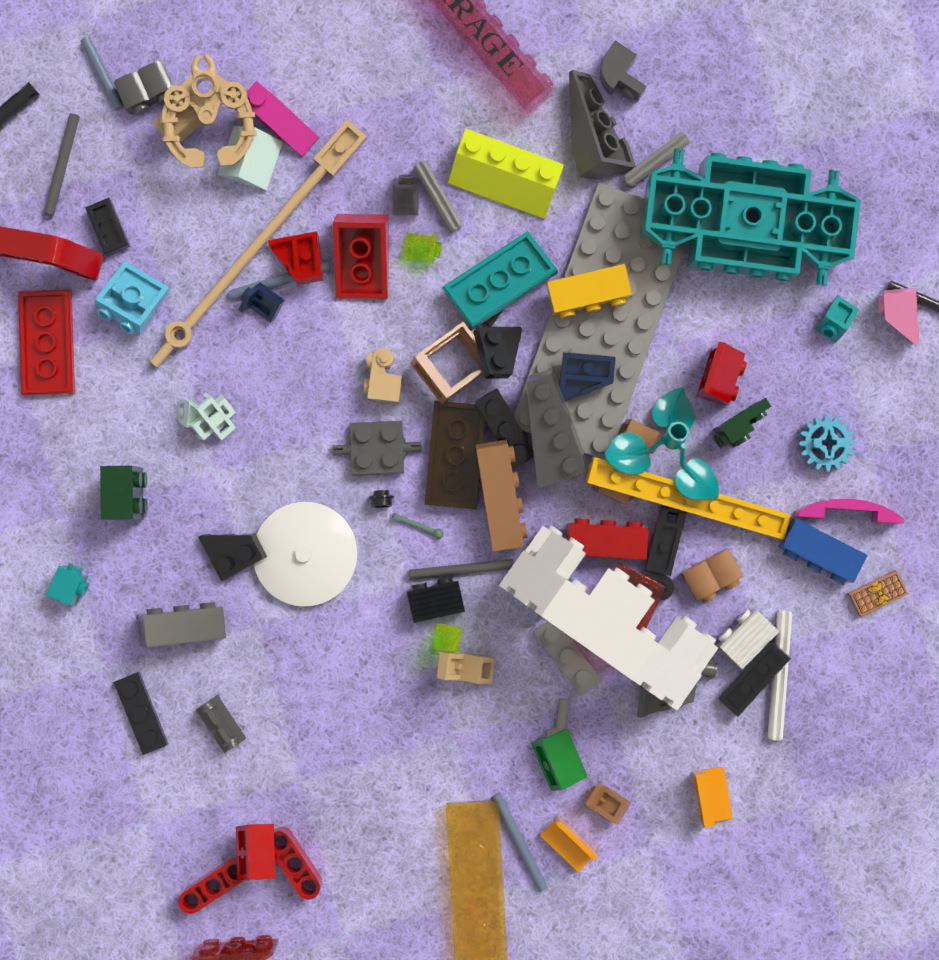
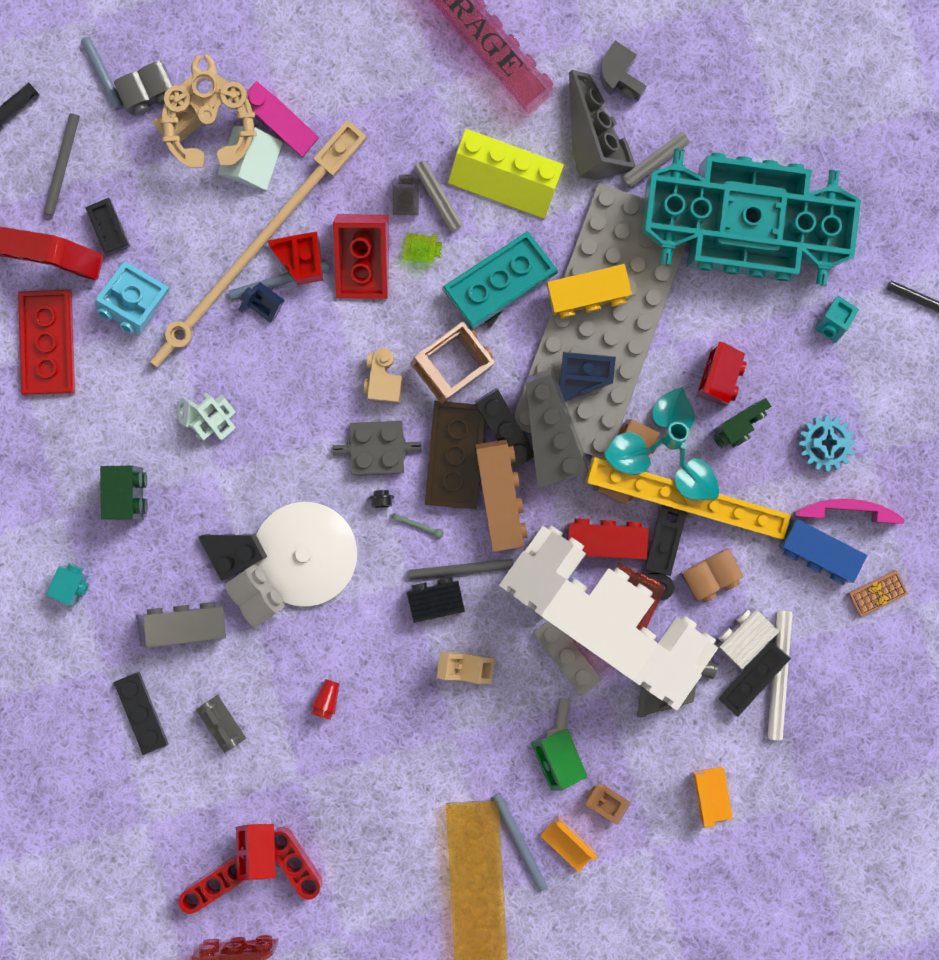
clear neon green bracket [431,623,462,655] -> none
black wing [473,326,522,379] -> none
bright pink slope [878,288,919,344] -> none
none -> light grey brick [225,564,285,628]
none -> red cone [311,679,340,720]

